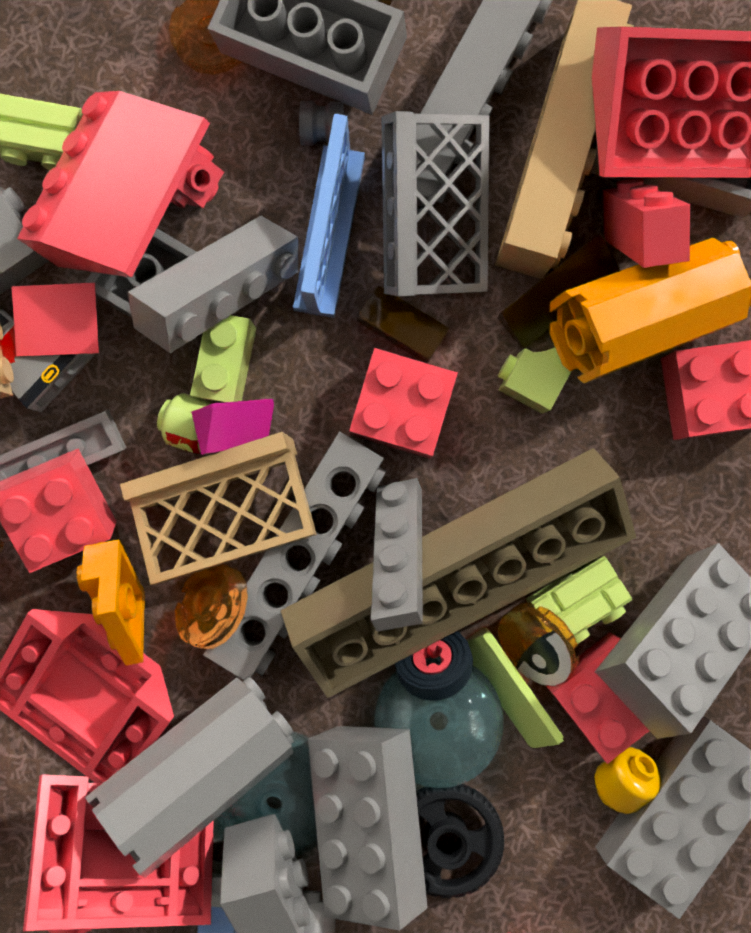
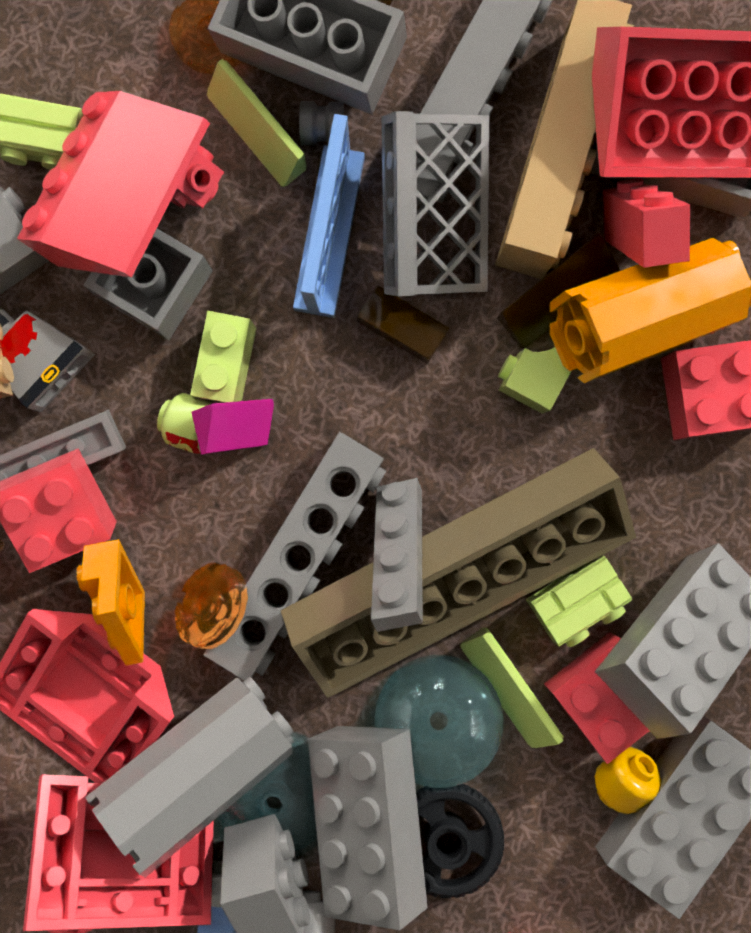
coral sticker [12,283,99,356] -> none
tan fence [120,432,317,585] -> none
light grey brick [128,216,298,353] -> none
coral brick [349,348,458,459] -> none
black bush [395,631,473,701] -> none
tile [498,603,579,686] -> none
none -> yellowish green slope [207,58,307,187]

